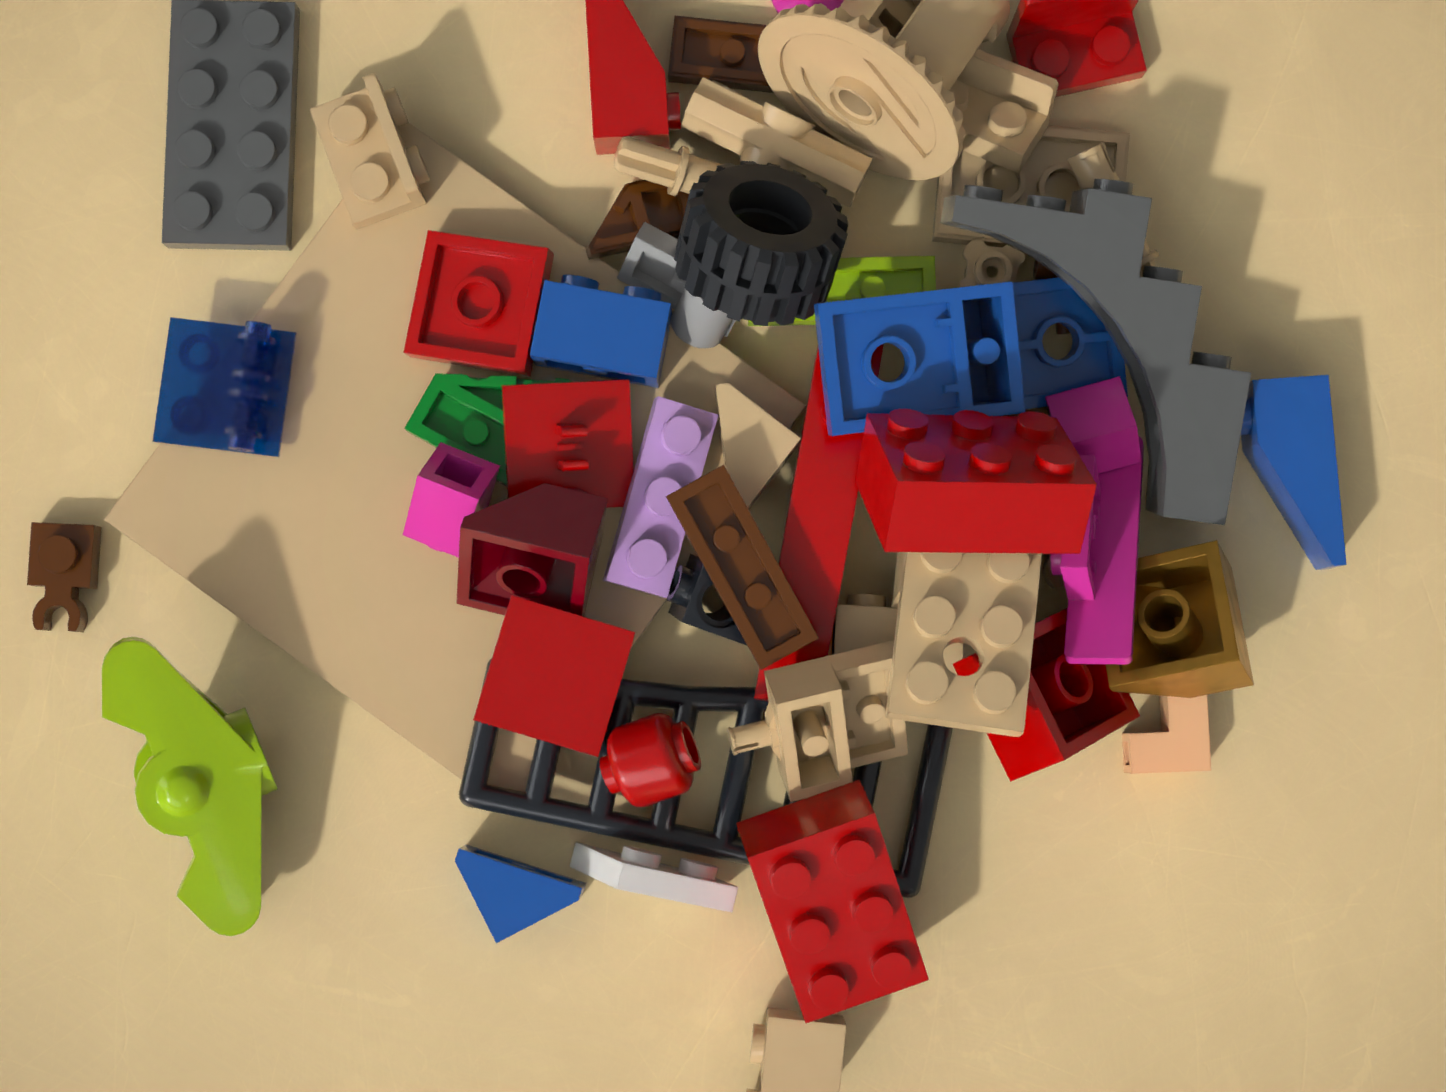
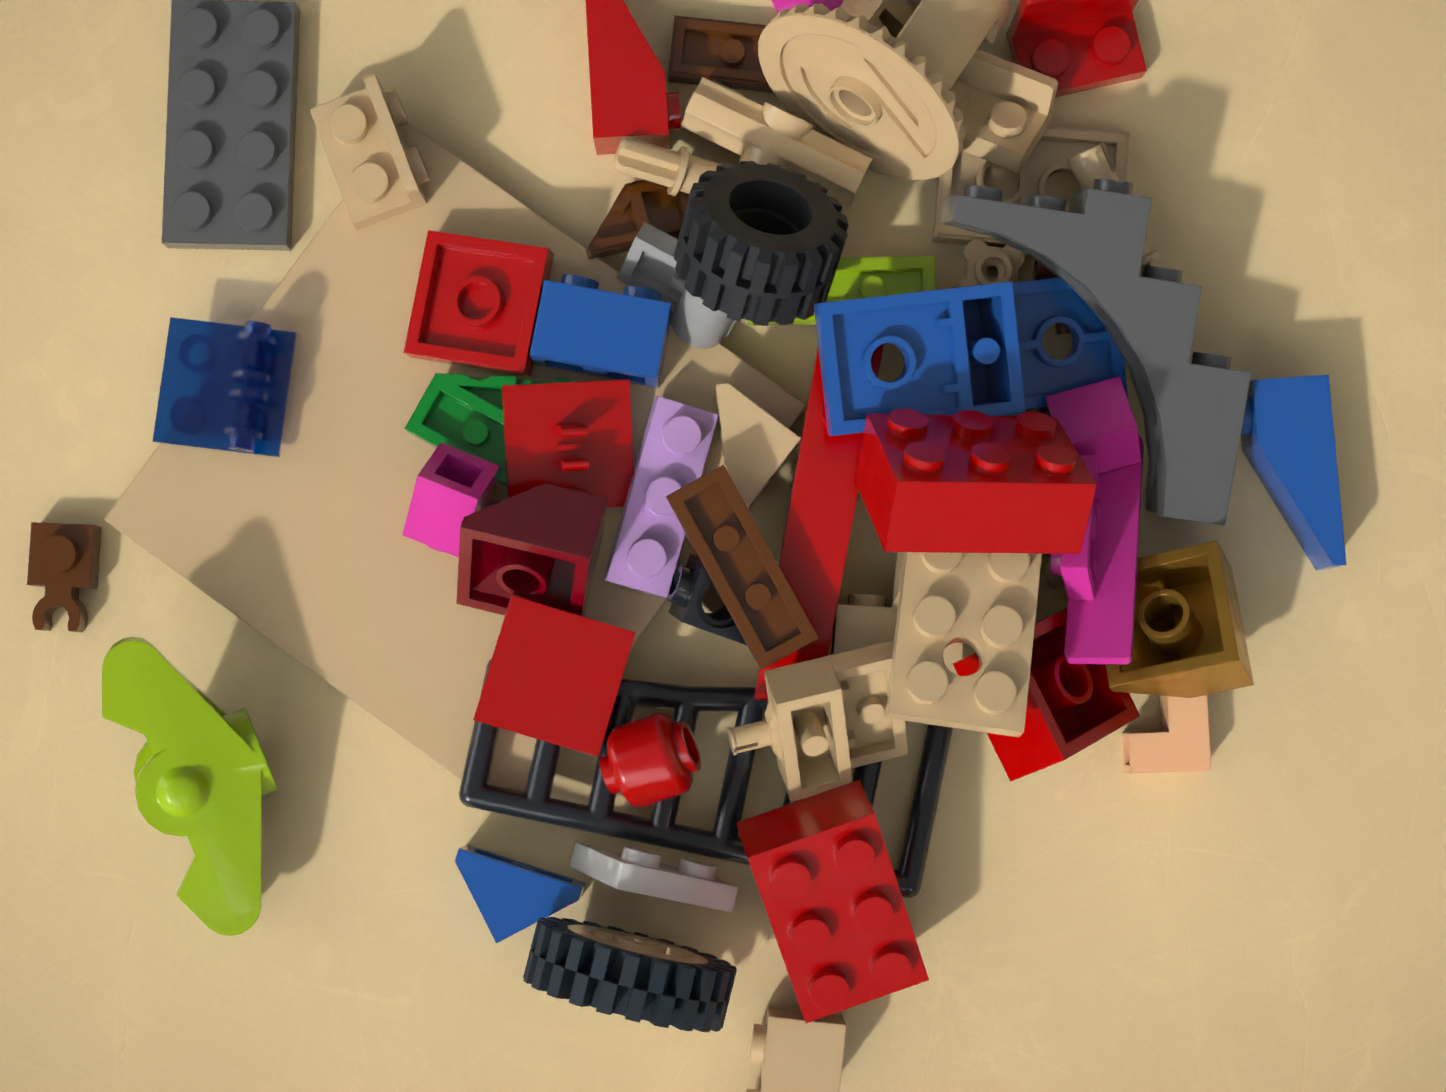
none -> black wheel [523,917,737,1032]

